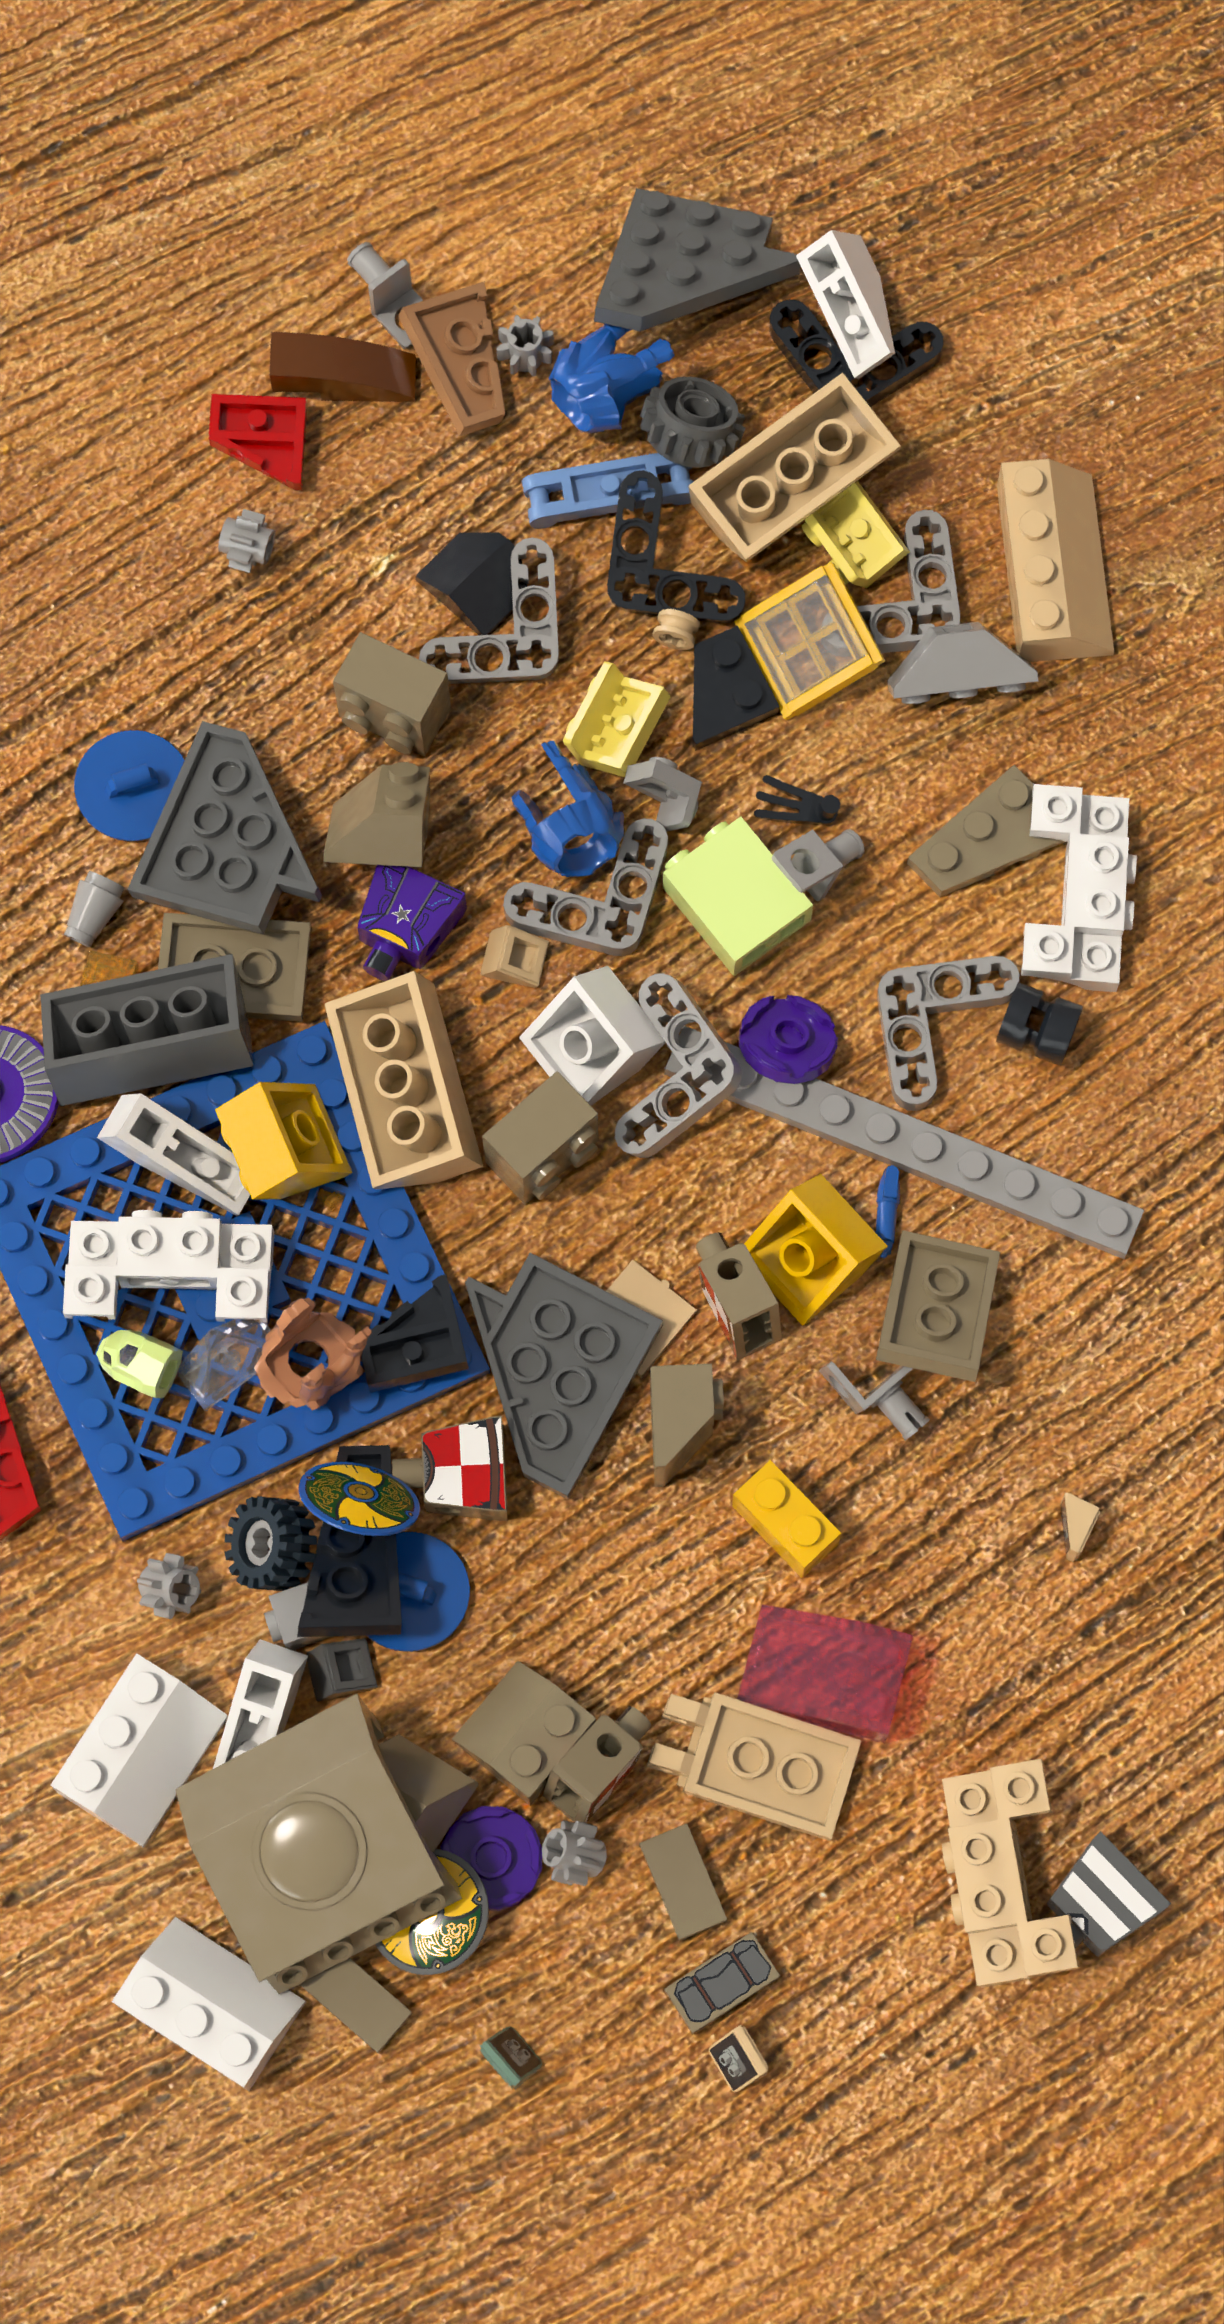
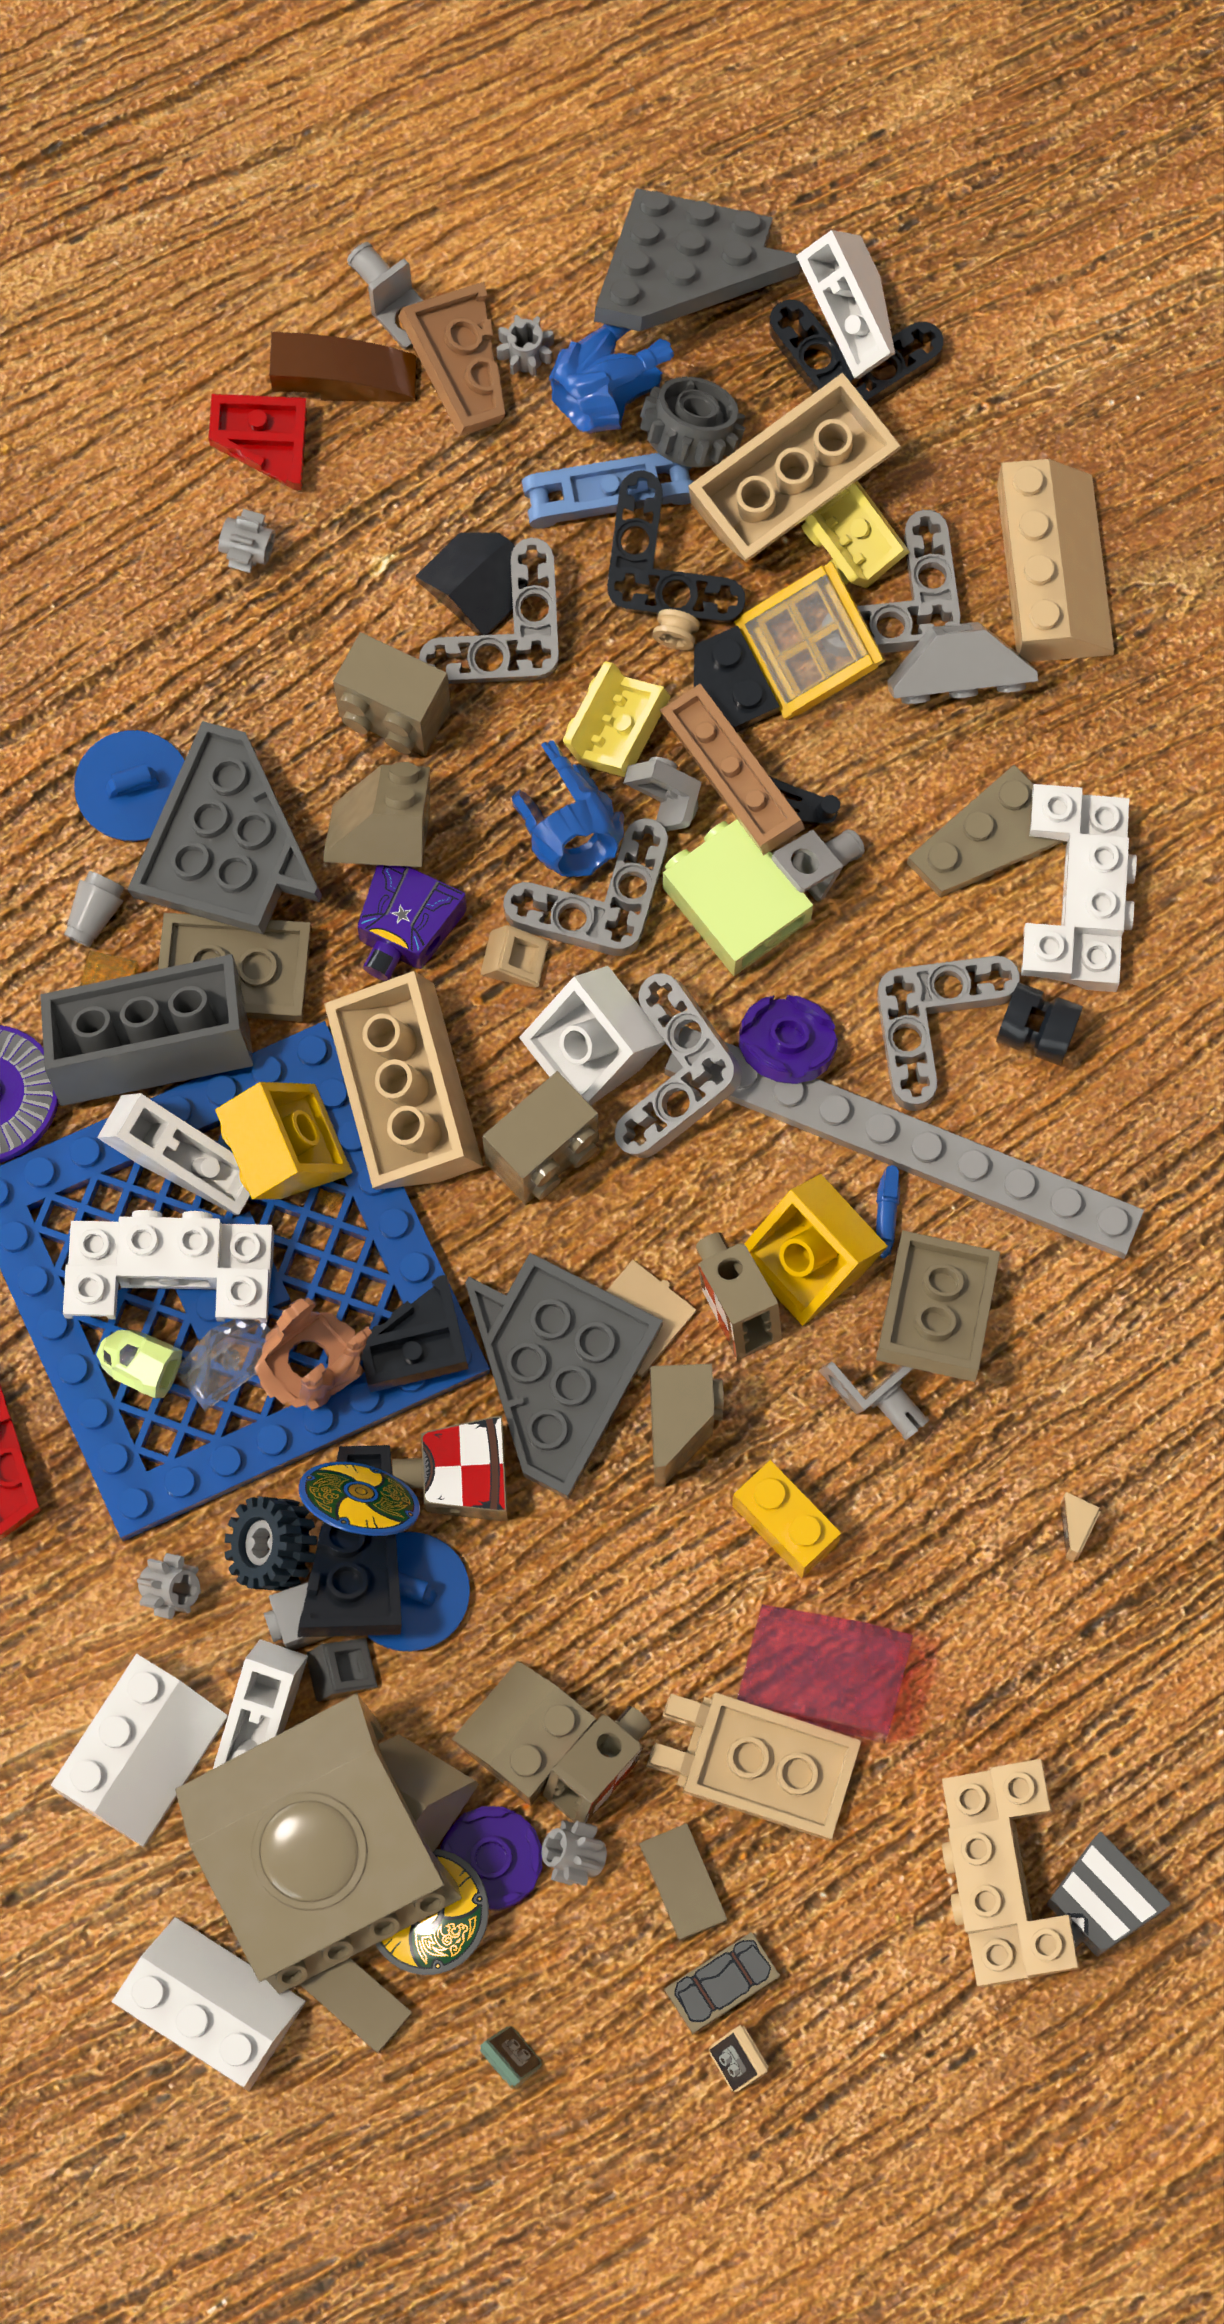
none -> medium nougat piece [660,684,805,860]

